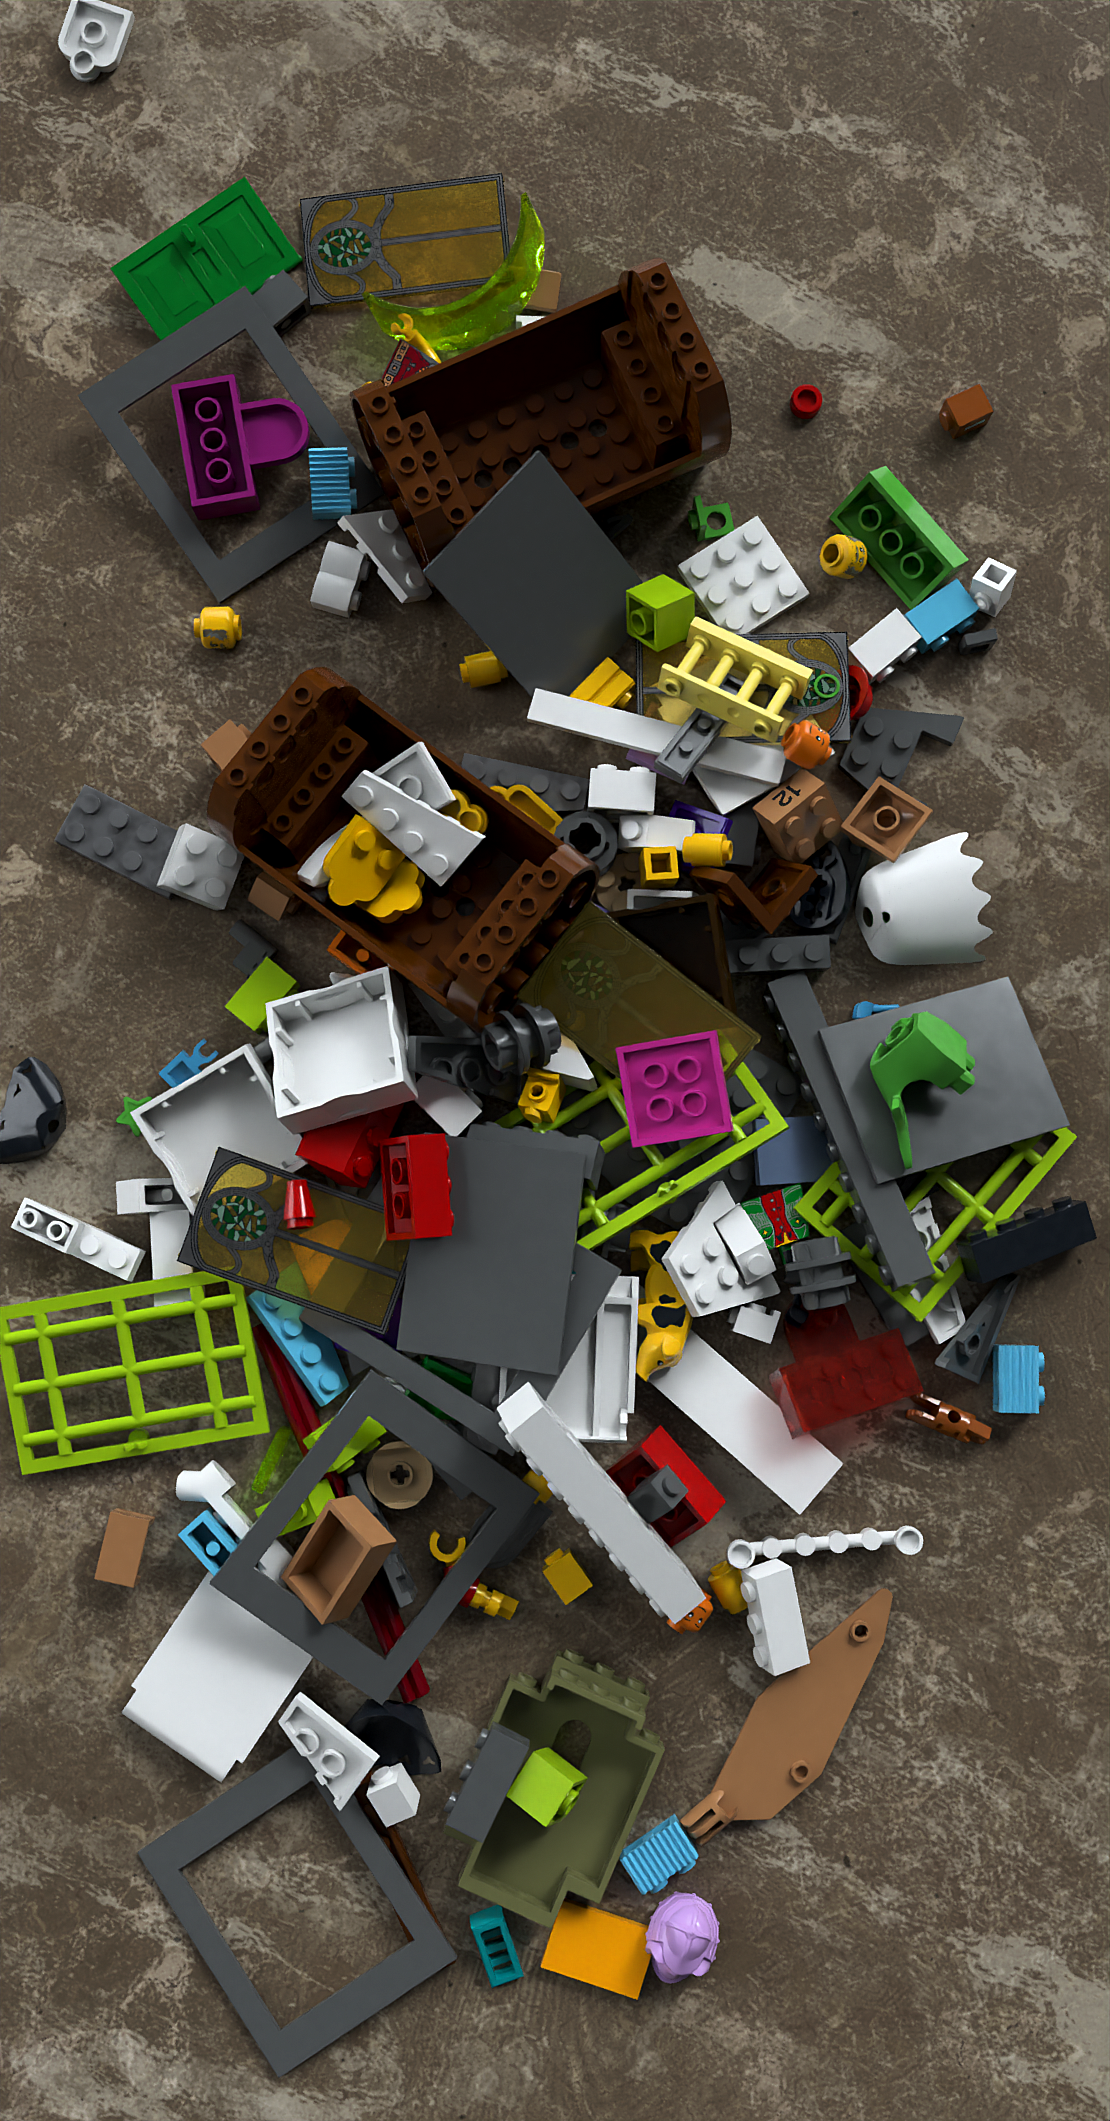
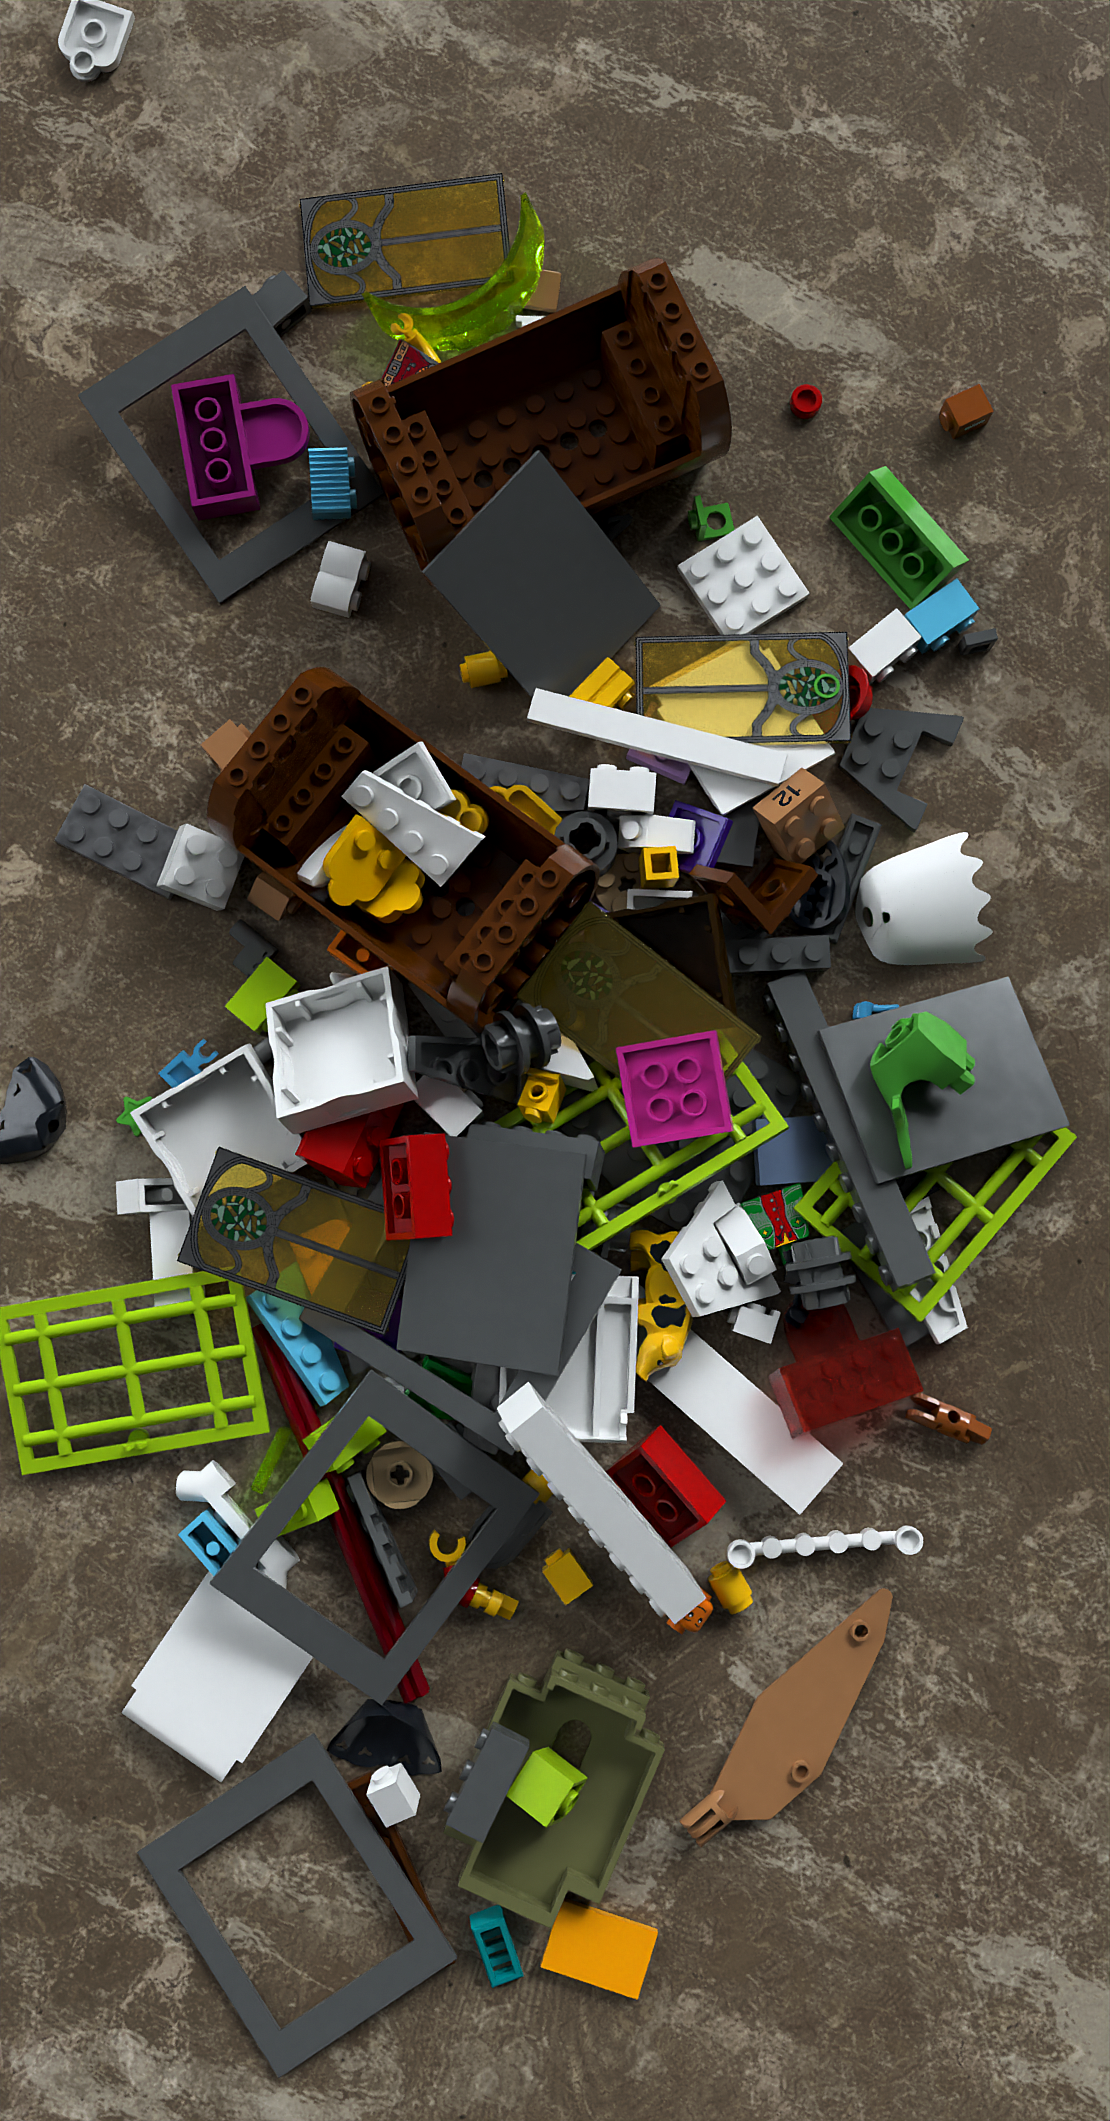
white slope [11,1197,146,1282] -> none
medium nougat panel [94,1508,155,1588] -> none
green door [111,177,303,341] -> none
yellow head [194,606,242,649] -> none
white wing [278,1691,380,1811] -> none
medium nougat piece [281,1495,397,1625] -> none
red cone [283,1179,317,1230] -> none
white wing [337,509,432,603] -> none
medium azure brick [619,1814,699,1895] -> none
lime head [626,574,695,652] -> none
dark grey brick [627,1464,689,1524] -> none
lavender head [645,1891,720,1984] -> none
dark grey tile [654,673,744,784] -> none
light yellow fence [657,616,813,744] -> none
yellow brick [682,833,733,867] -> none
white brick [740,1558,810,1676] -> none
orange head [781,720,832,770] -> none
yellow head [819,534,867,579] -> none
medium nougat slope [840,776,933,863] -> none
dark grey wing [935,1273,1020,1384] -> none
black brick [956,1196,1097,1284] -> none
white brick [969,557,1017,617] -> none
medium azure brick [992,1344,1045,1414] -> none

